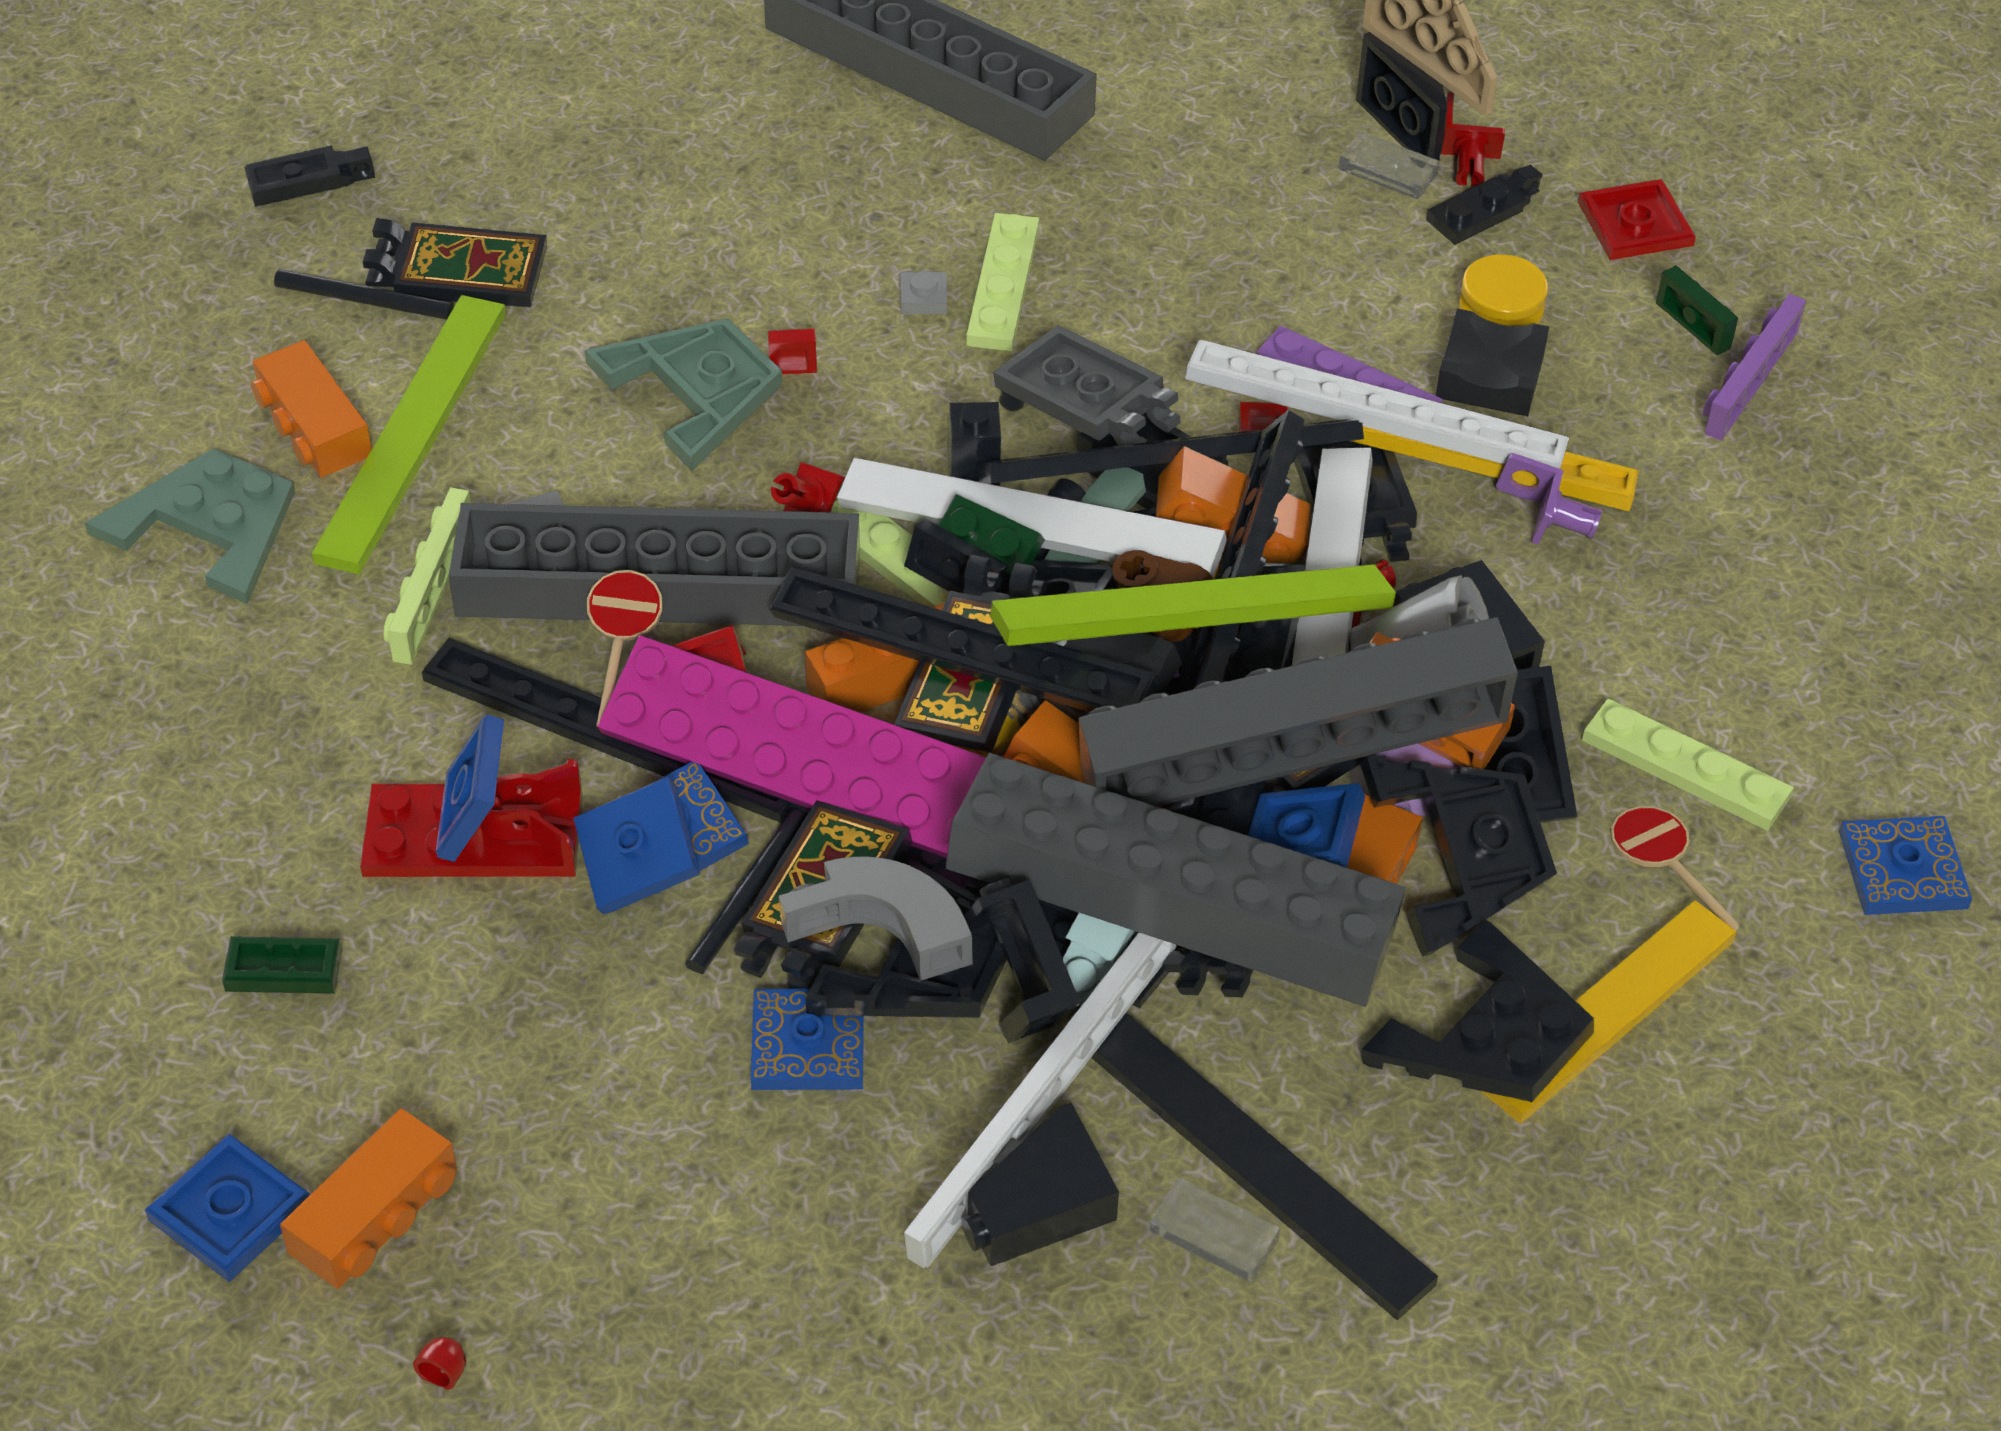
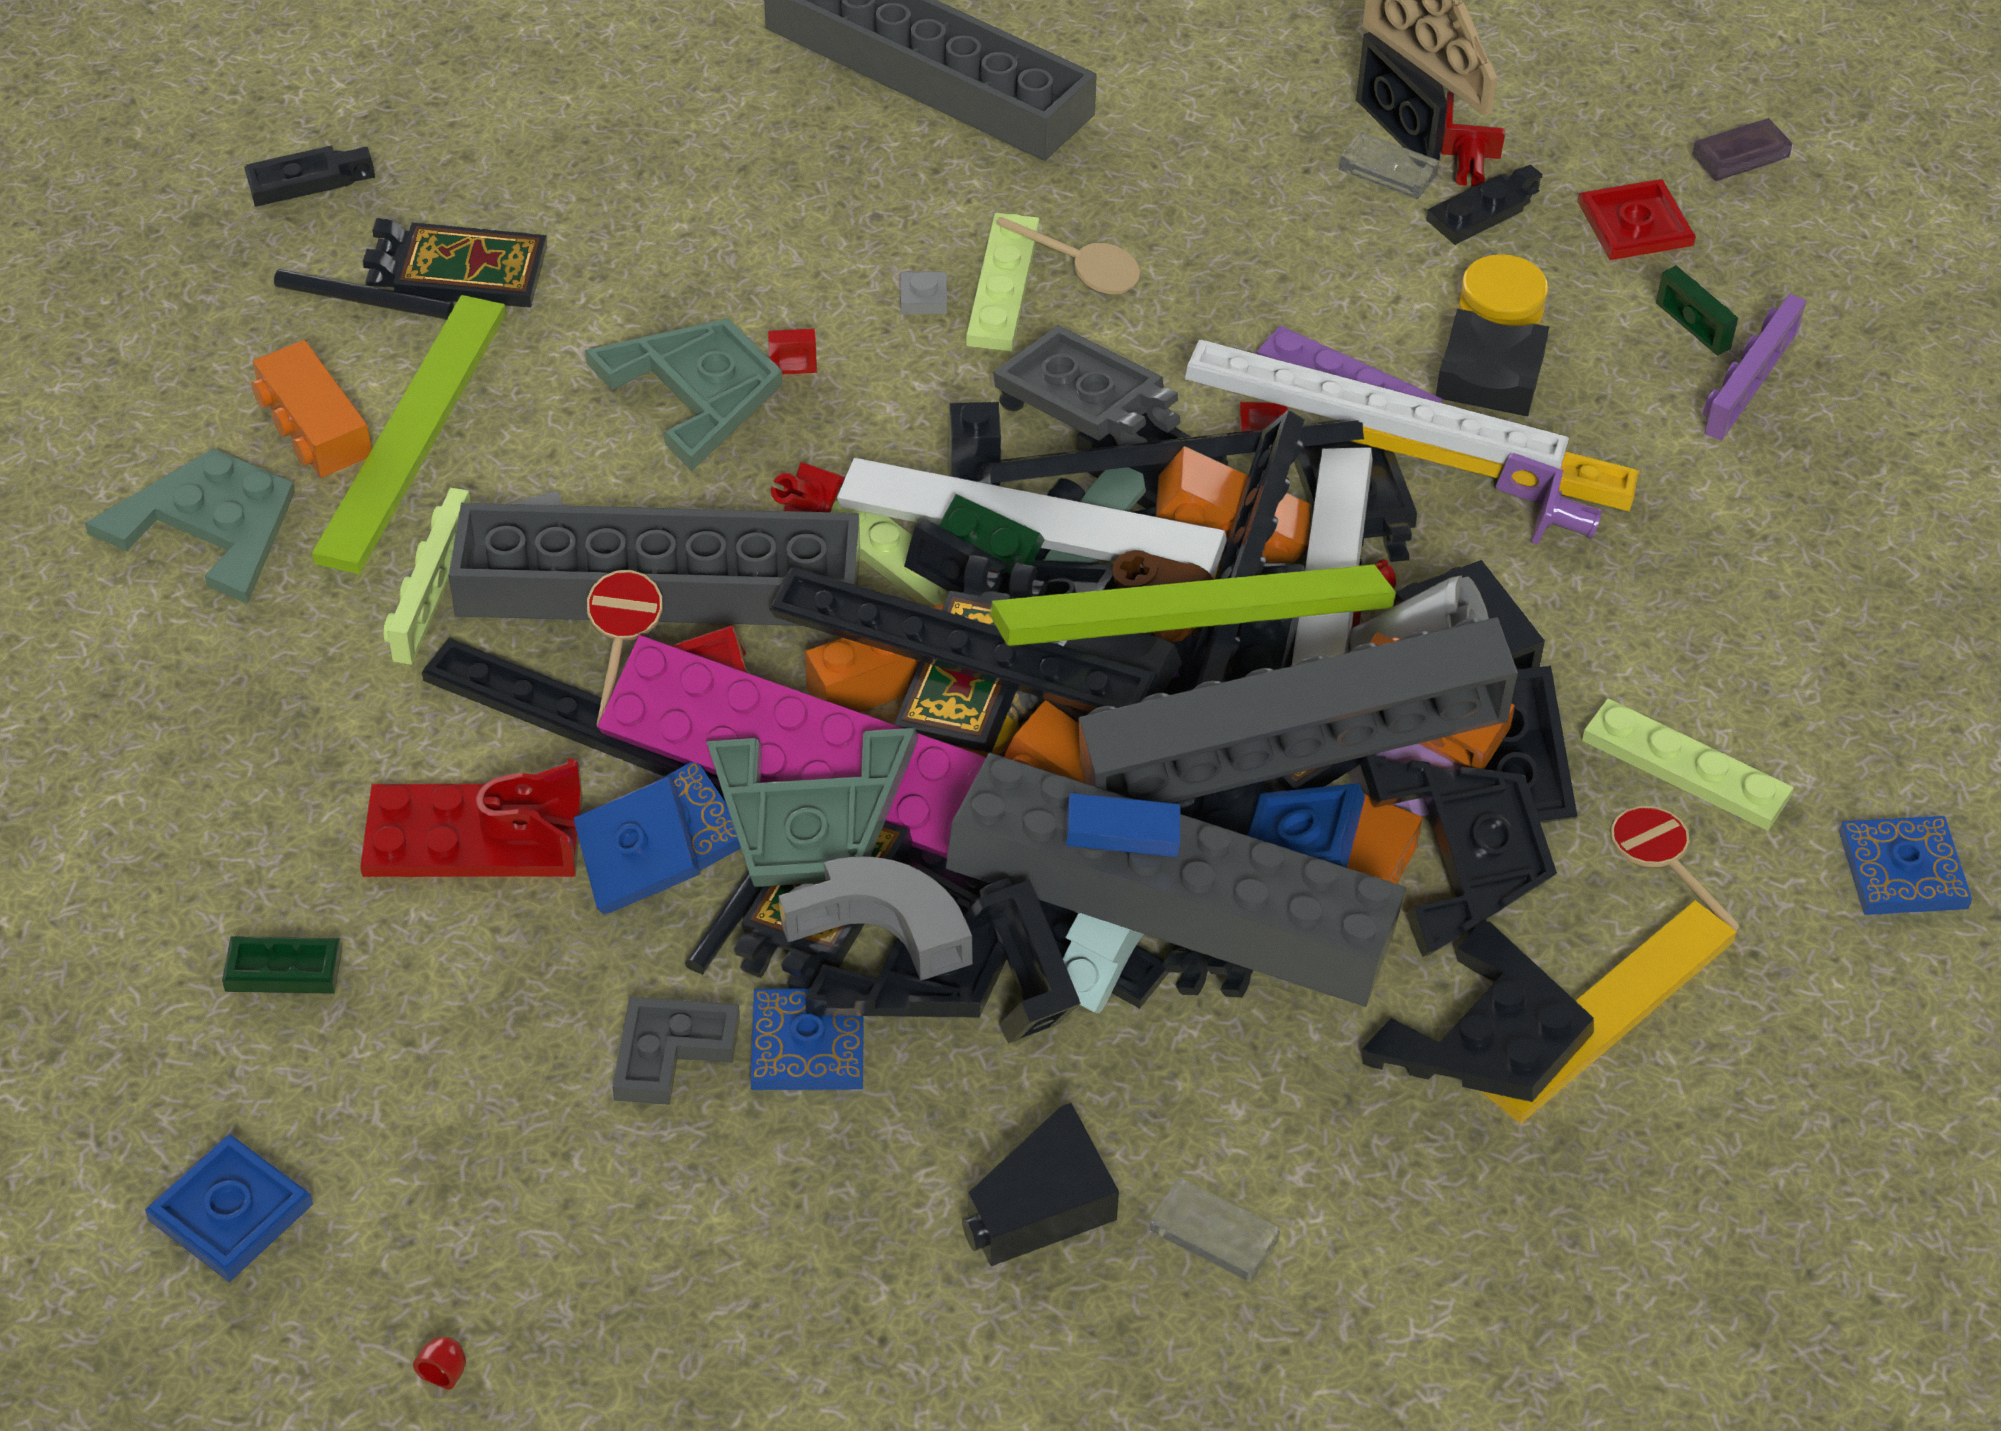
orange brick [280,1108,457,1289] -> none
blue plate [435,714,504,862] -> none
white tile [904,933,1176,1268] -> none
black tile [1091,1013,1438,1320] -> none
none -> dark grey plate [613,996,740,1105]
none -> sand green wing [706,728,918,887]
none -> tan piece [997,217,1140,294]
none -> blue tile [1066,793,1180,857]
none -> plate [1692,118,1793,181]

